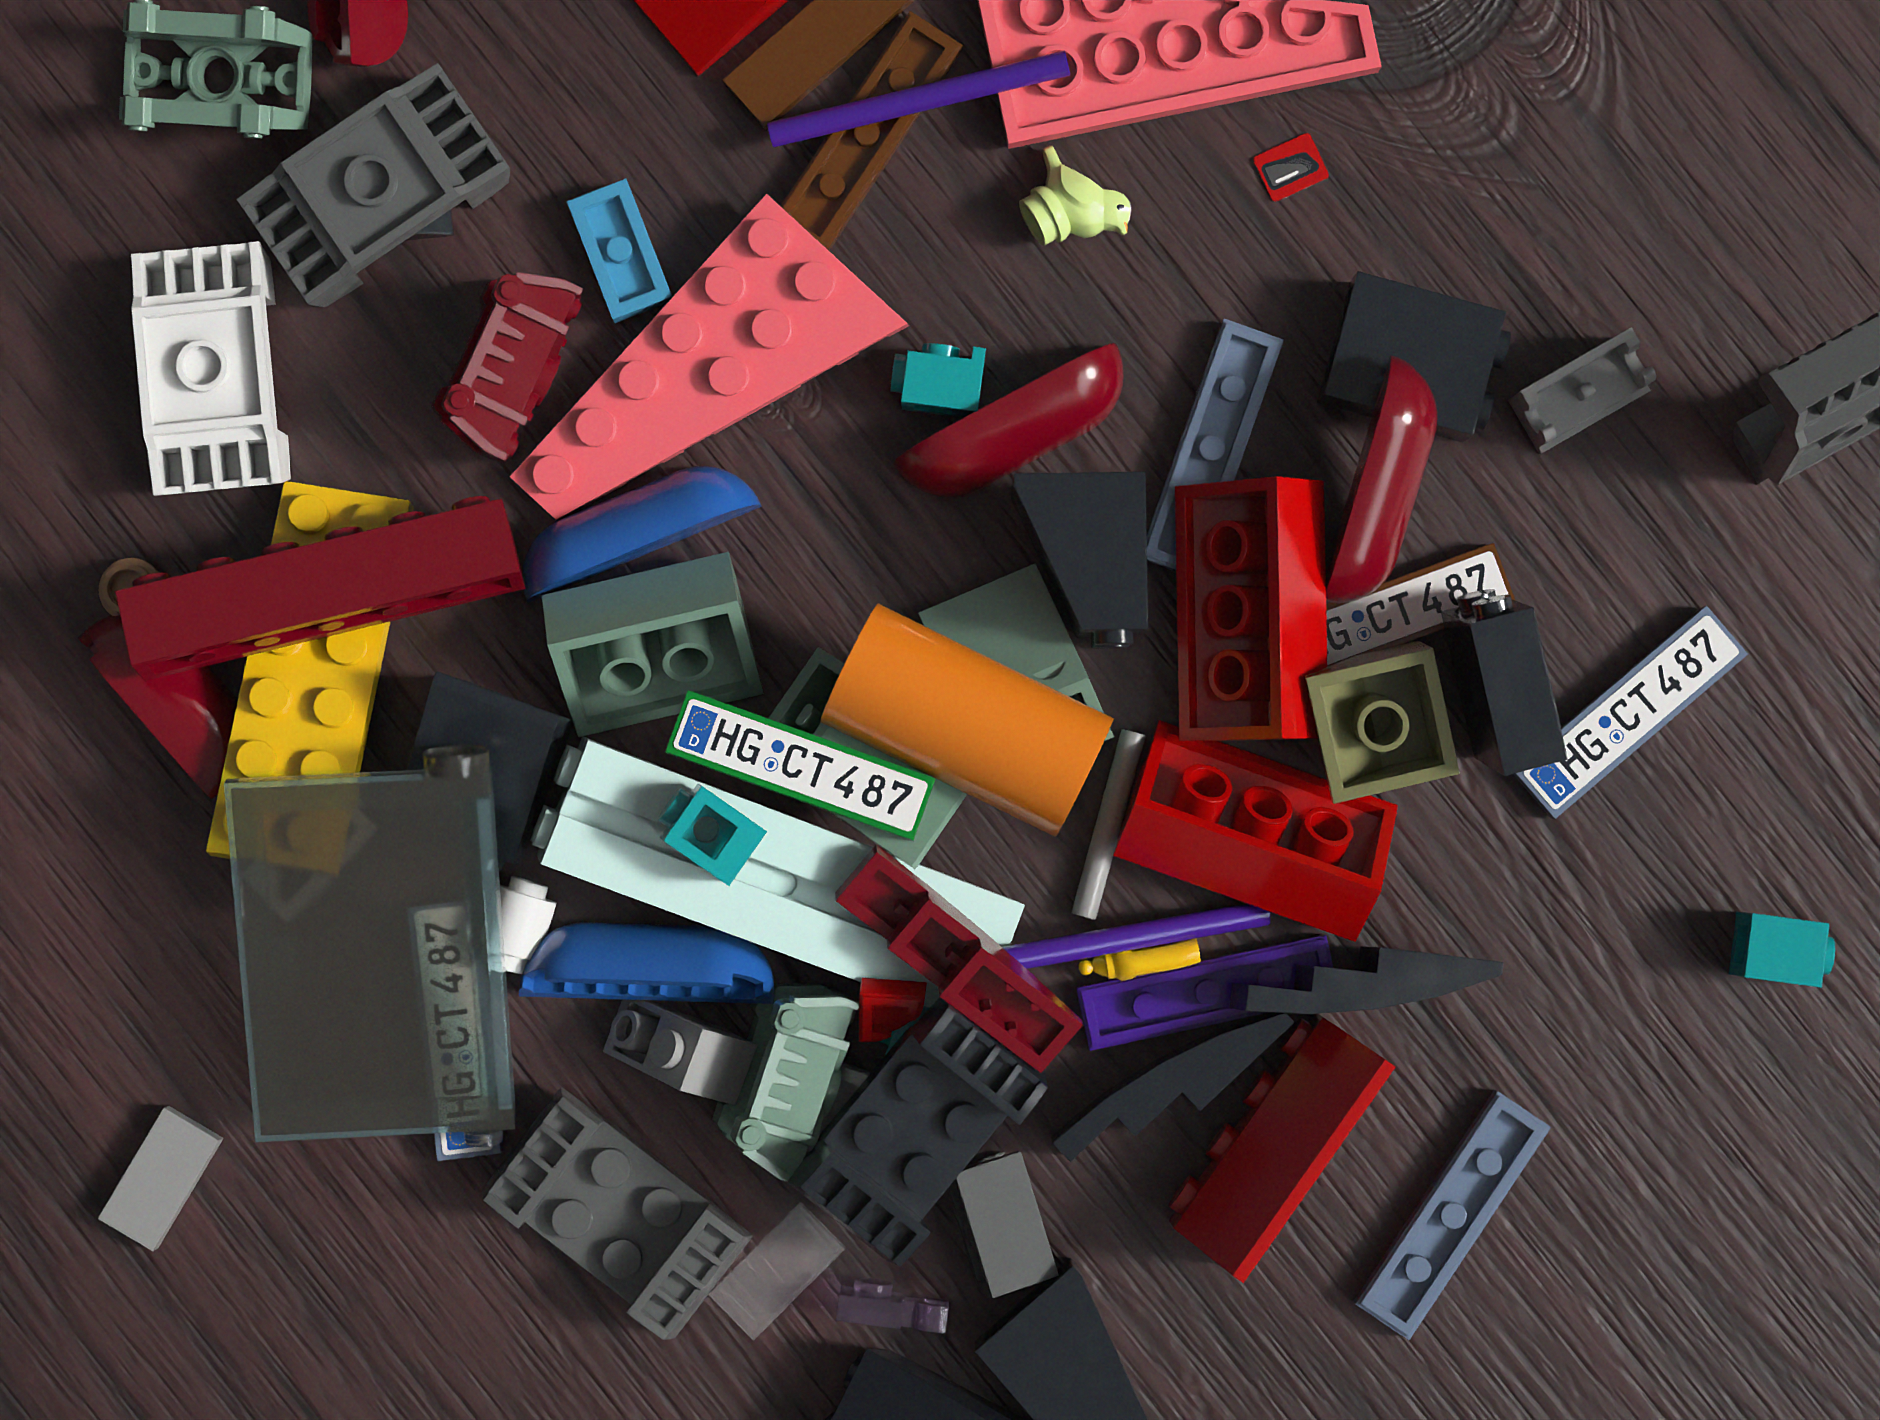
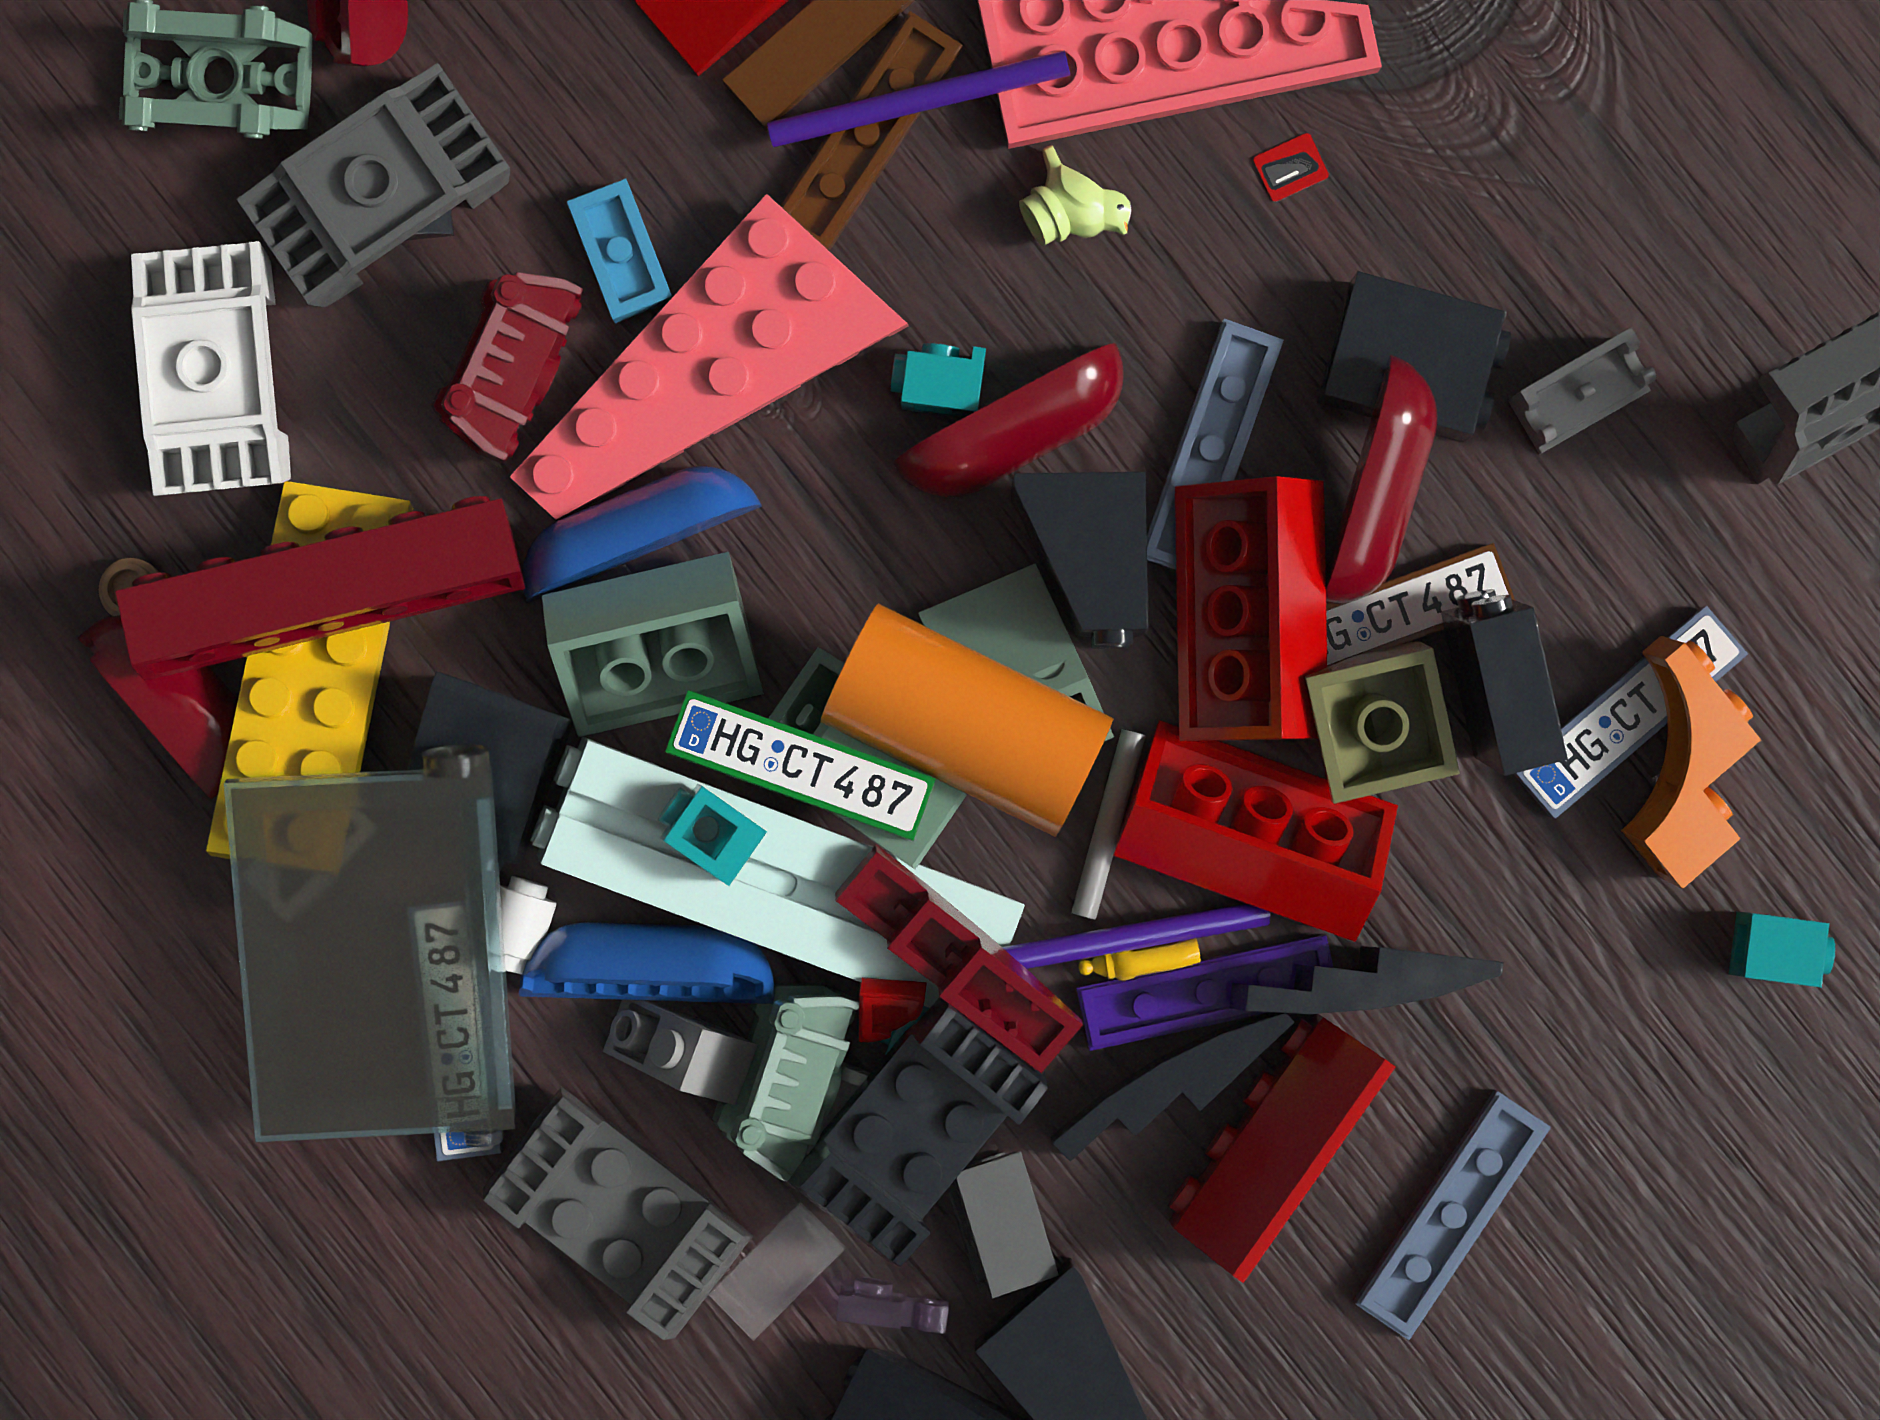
light grey tile [98,1106,224,1251] -> none
none -> orange arch [1621,636,1761,889]

